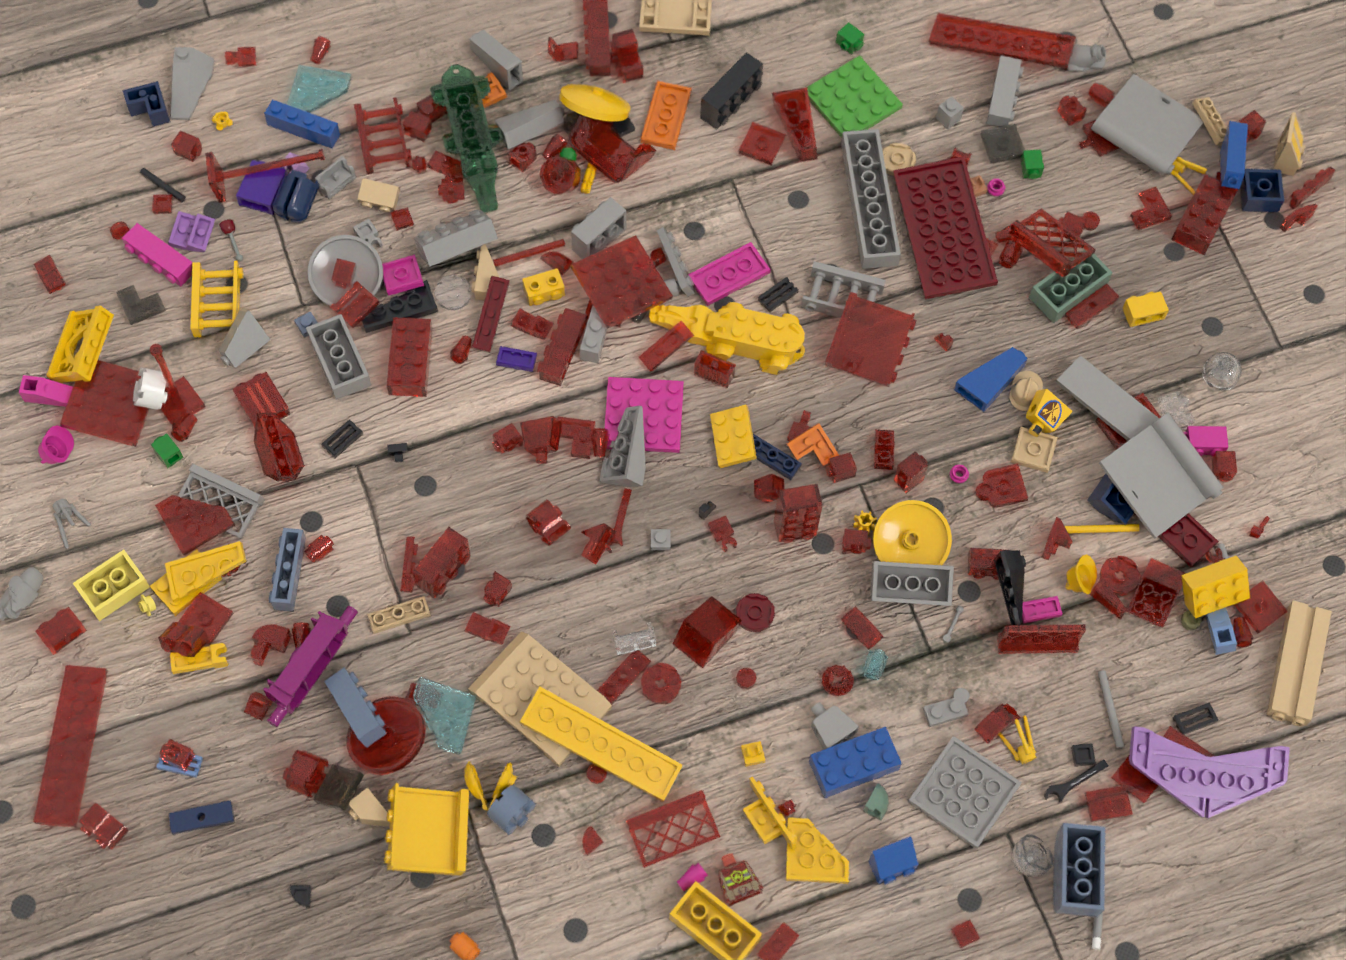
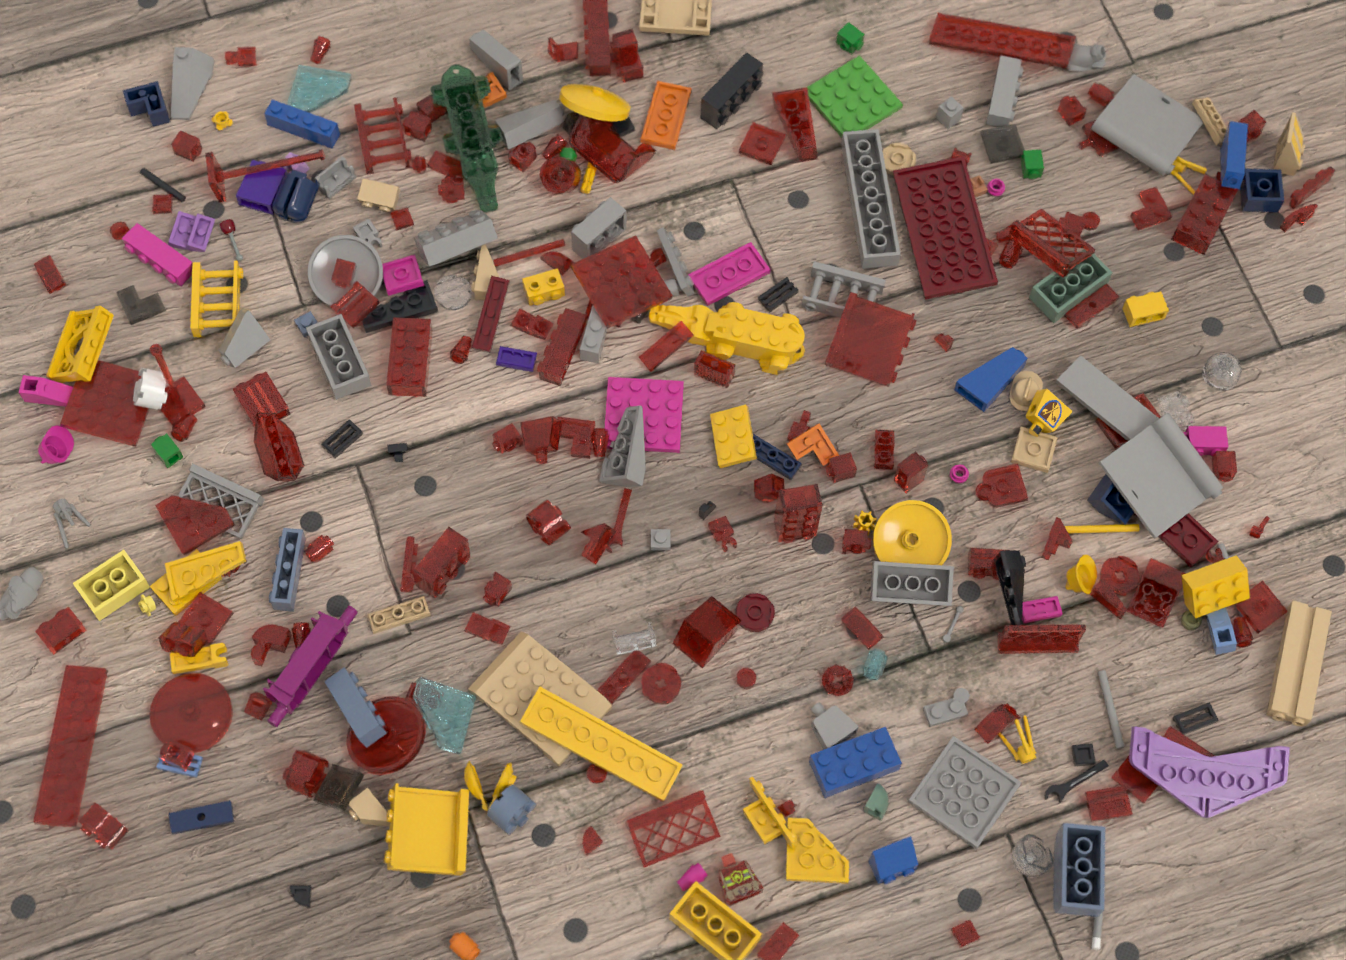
yellow tile [741,741,766,767] -> none
none -> clear red dish [150,673,233,753]

